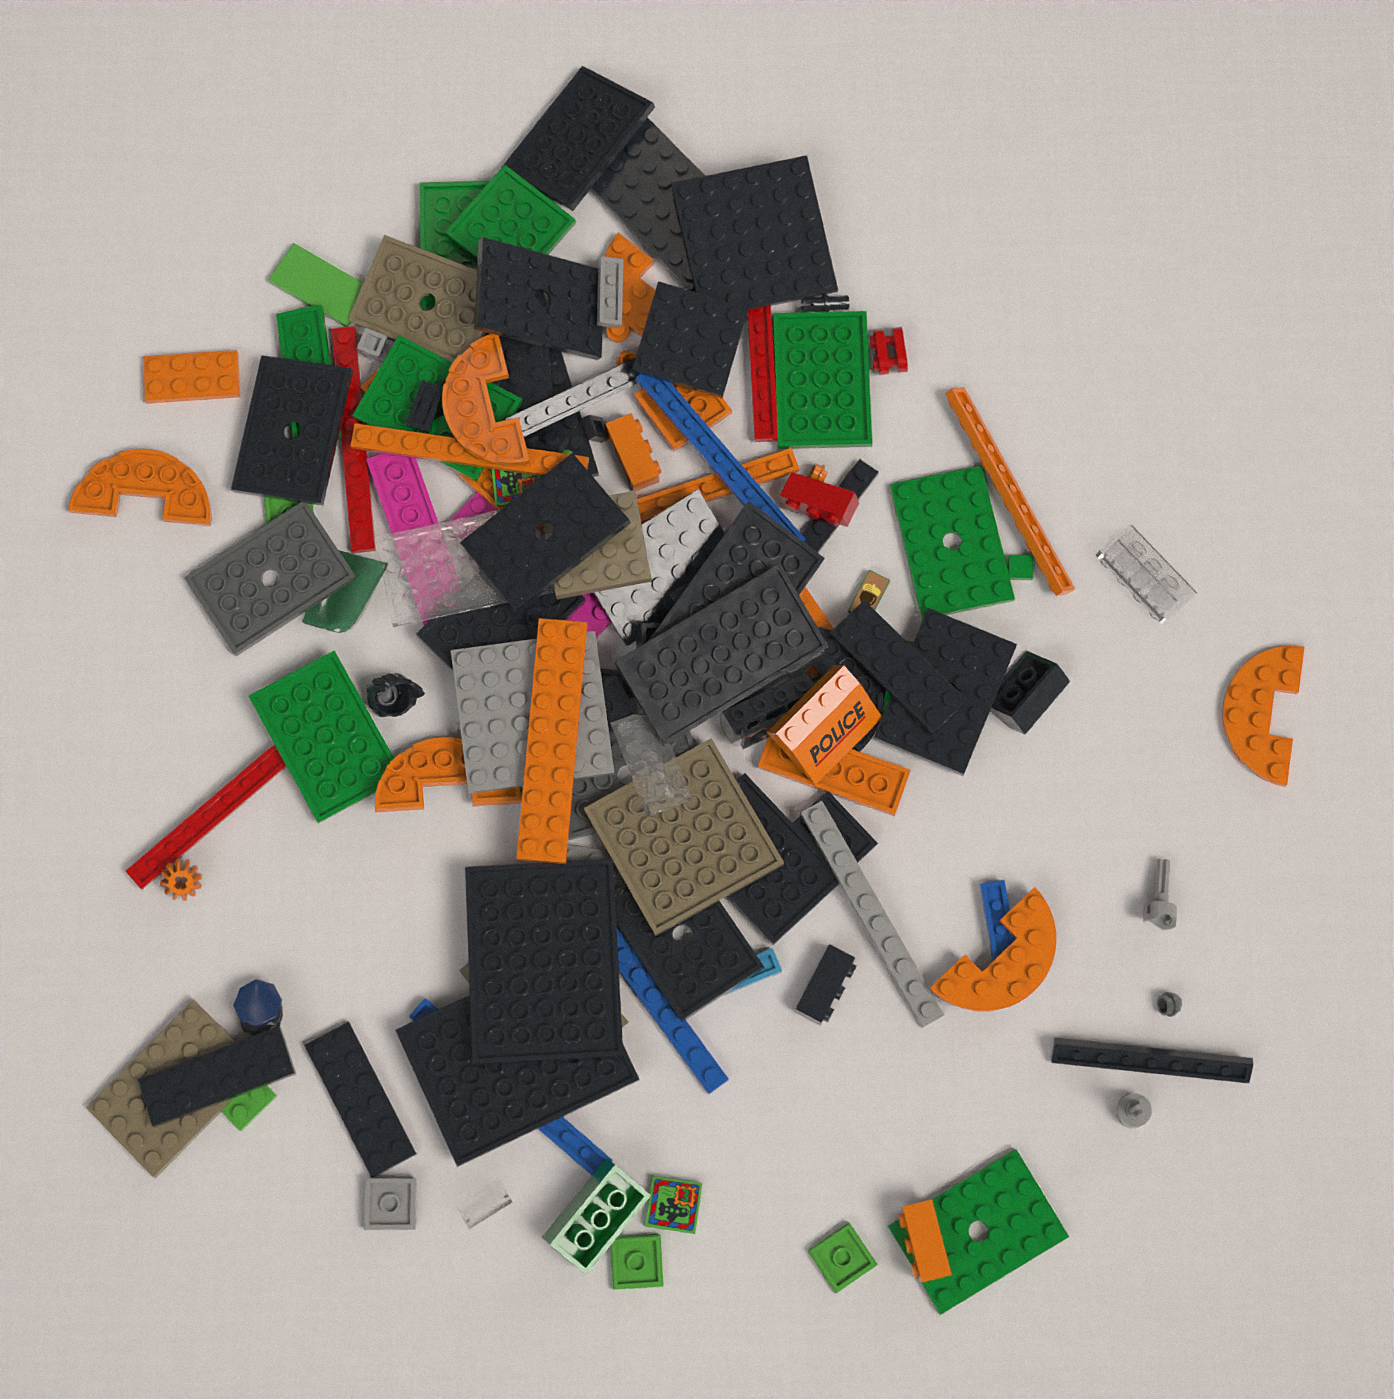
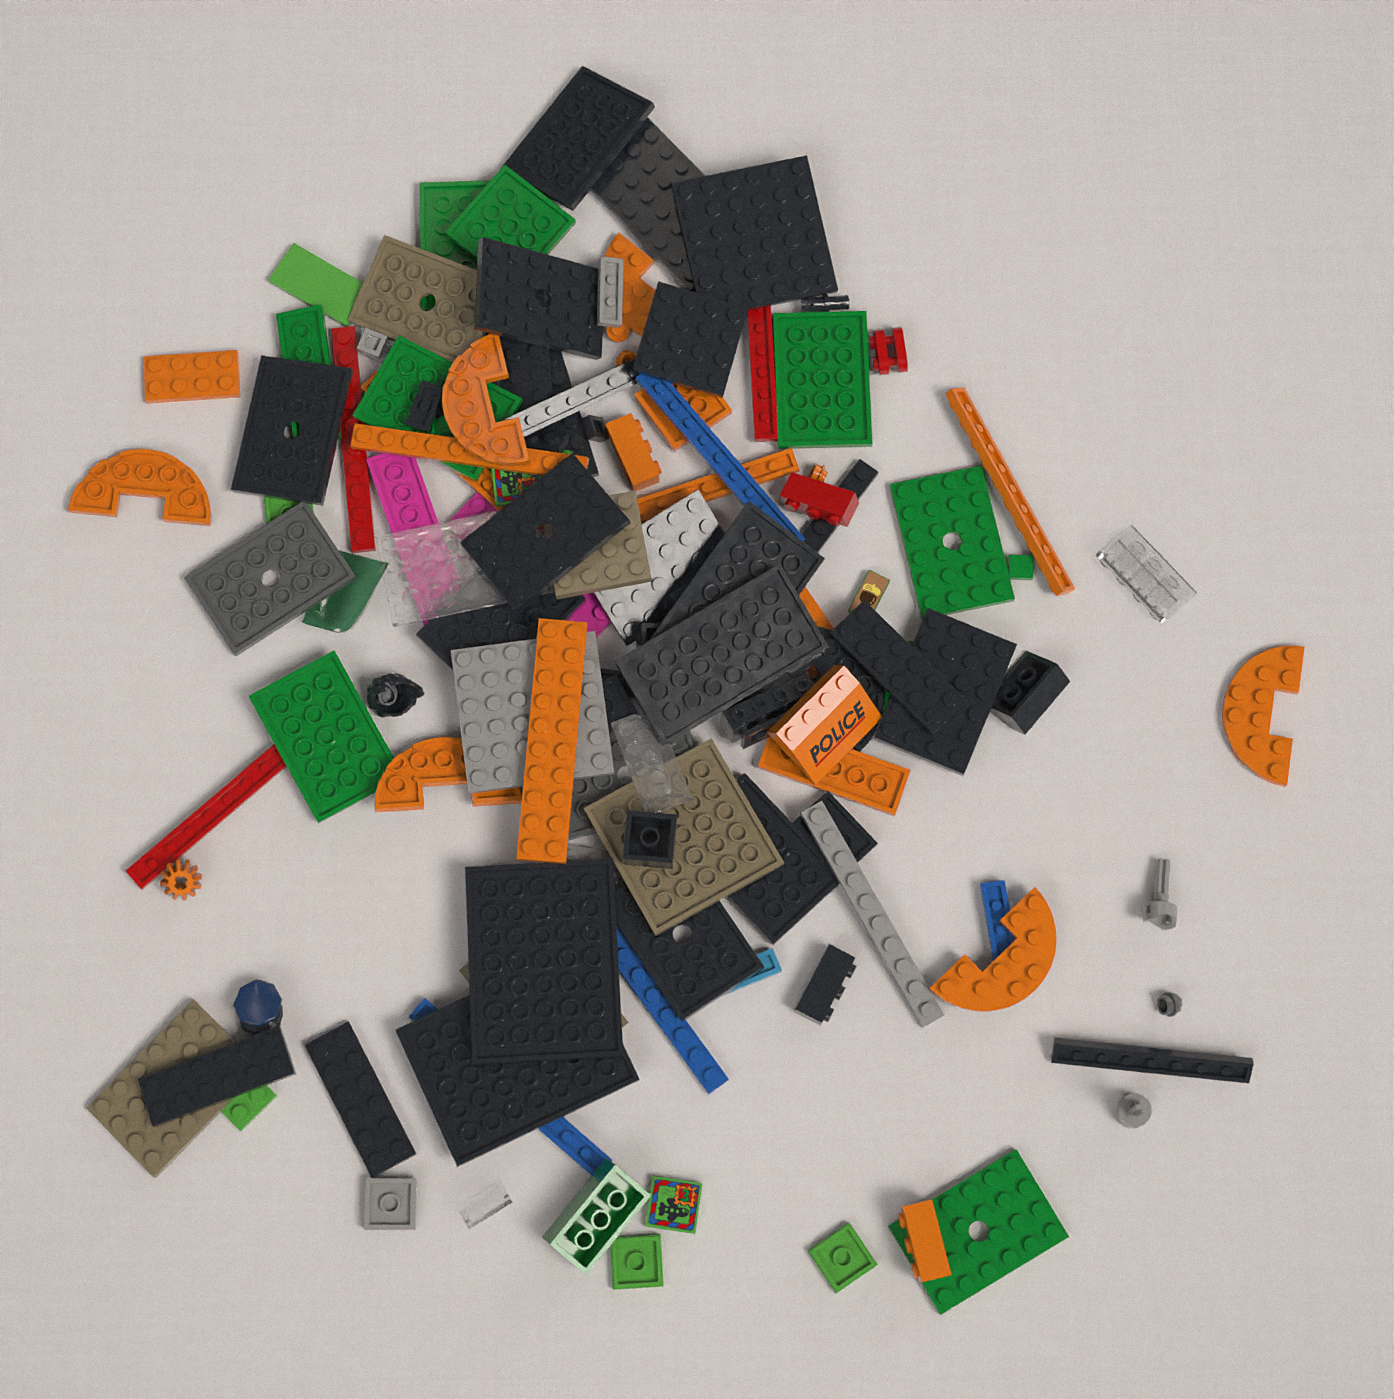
none -> black brick [623,810,677,869]

